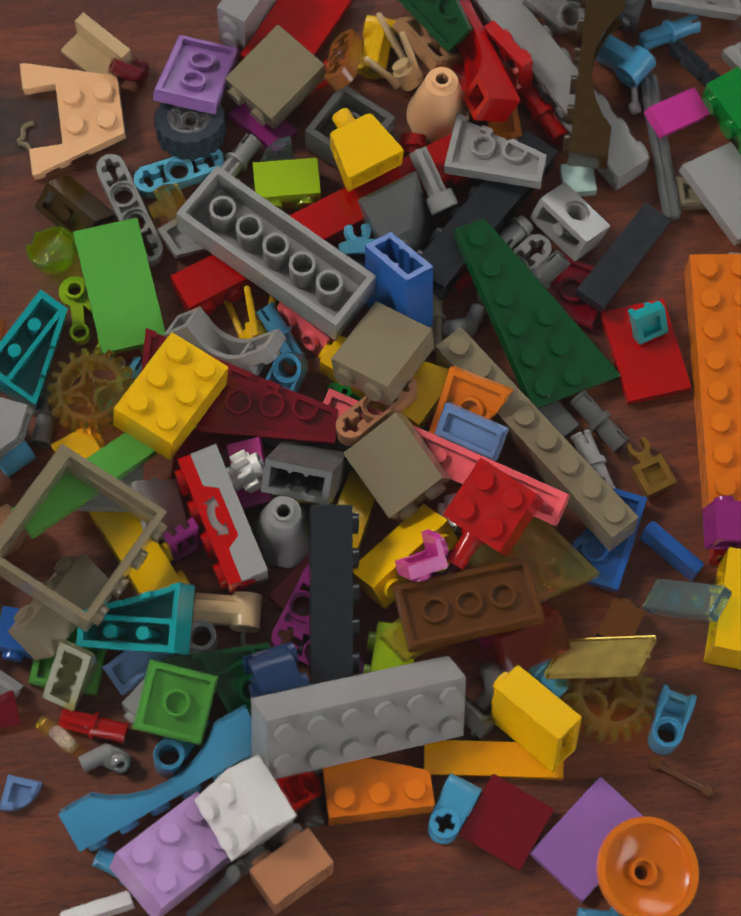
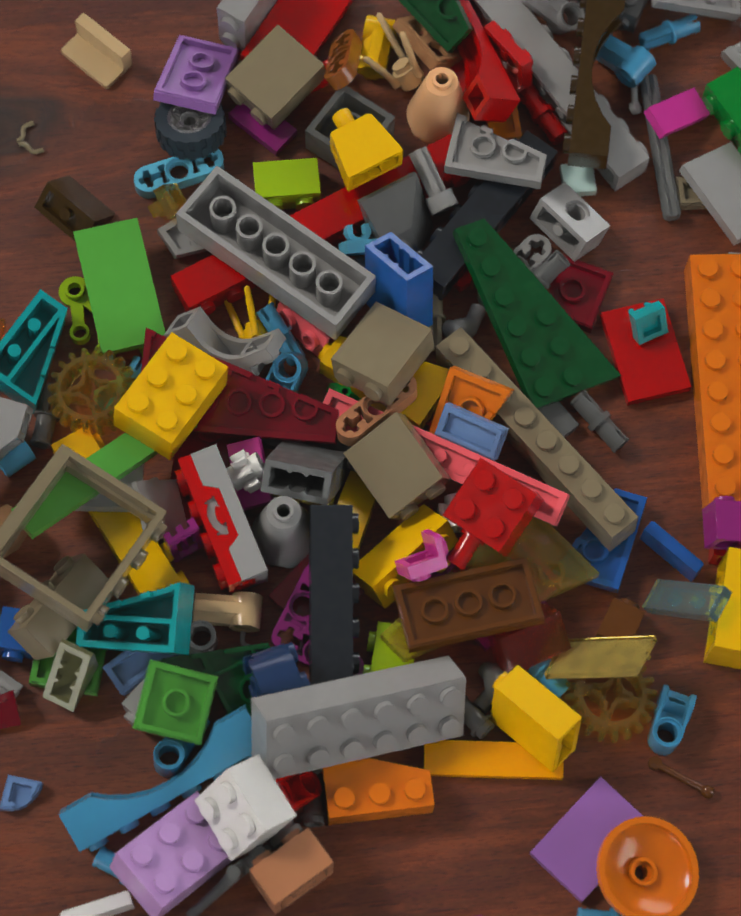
light nougat wing [20,63,126,180] -> none
clear neon green hair [25,227,78,275] -> none
clear yellow tile [35,715,80,754] -> none
red axle [59,708,130,745] -> none
light grey arm [78,744,131,773] -> none
light grey beam [96,154,164,268] -> none
dark red arm [108,58,150,82] -> none
light grey axle [220,133,262,178] -> none
clear light blue tile [261,136,292,162] -> none
red plate [398,132,428,155] -> none
dark azure piece [428,773,482,845] -> none
dark red tile [458,774,554,871] -> none
light grey pin [499,215,533,249] -> none
light grey pin [571,429,616,490] -> none
black tile [575,203,672,313] -> none
pearl gold plate [626,437,677,499] -> none
black axle [668,39,721,87] -> none

